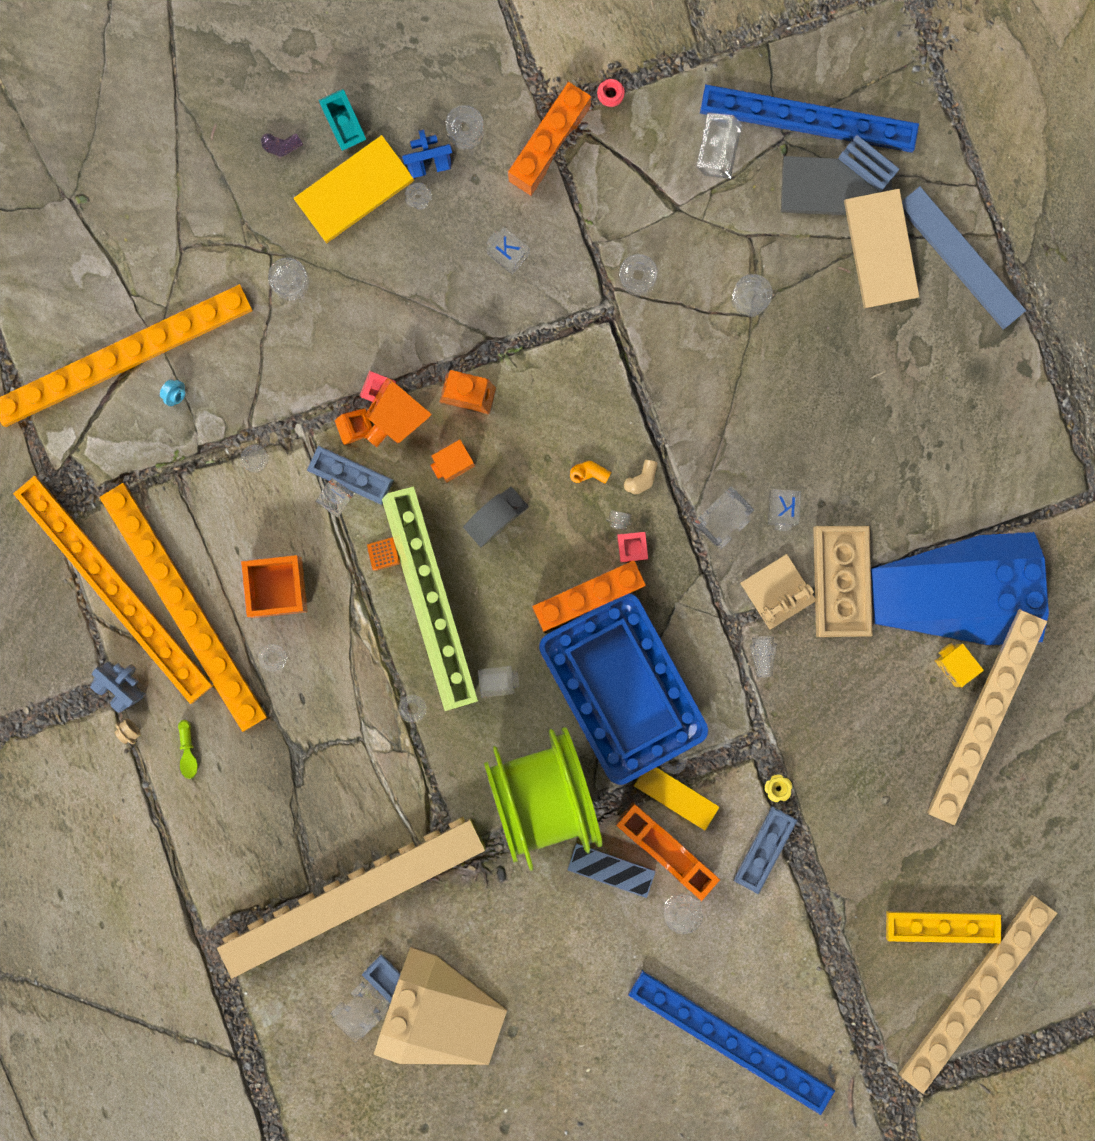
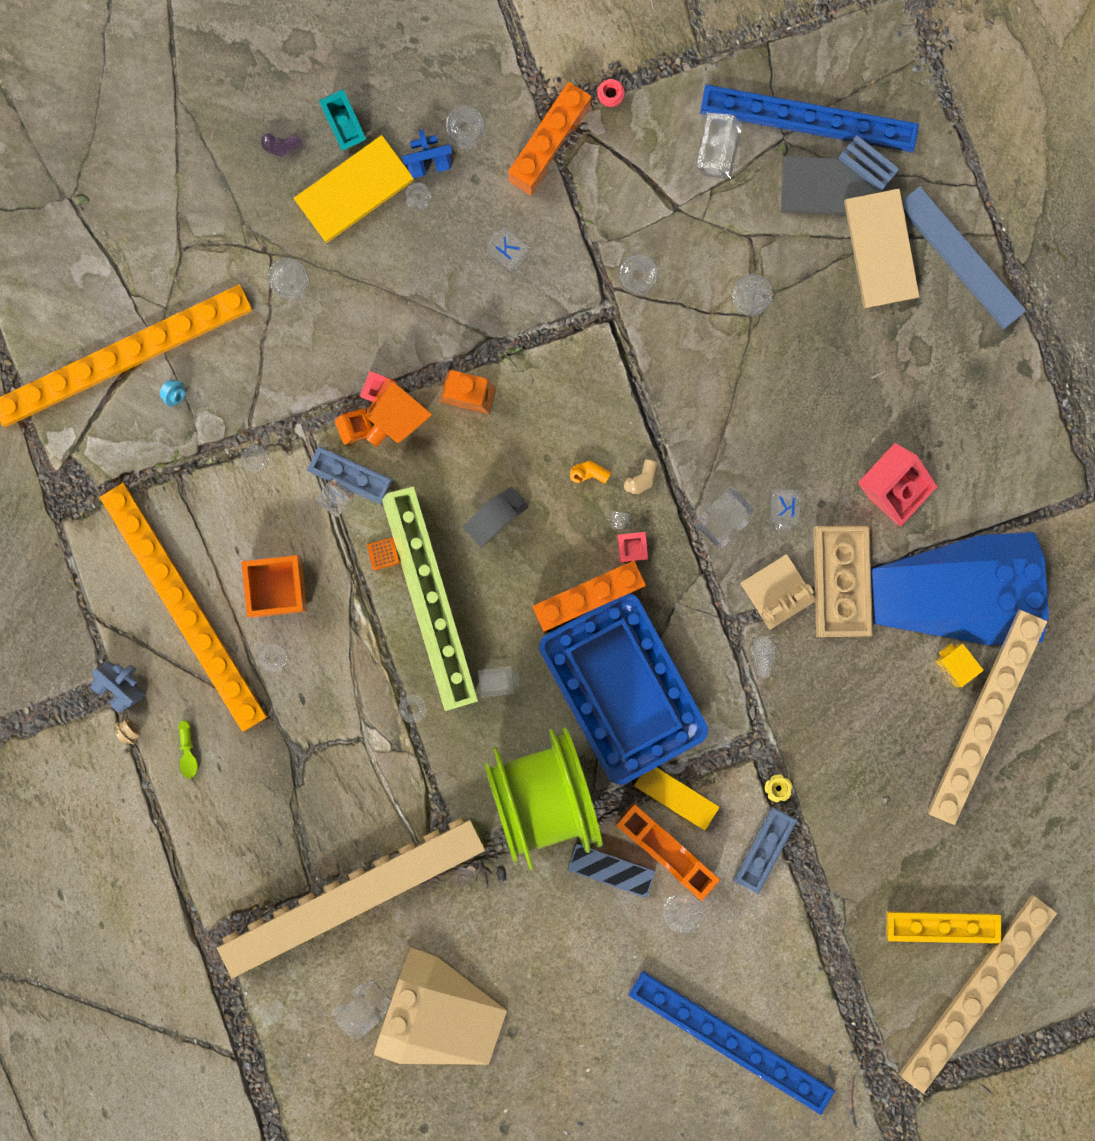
light orange plate [13,476,213,704] -> none
sand blue tile [362,954,401,1003] -> none
orange brick [430,440,475,483] -> none
none -> coral slope [858,443,937,527]

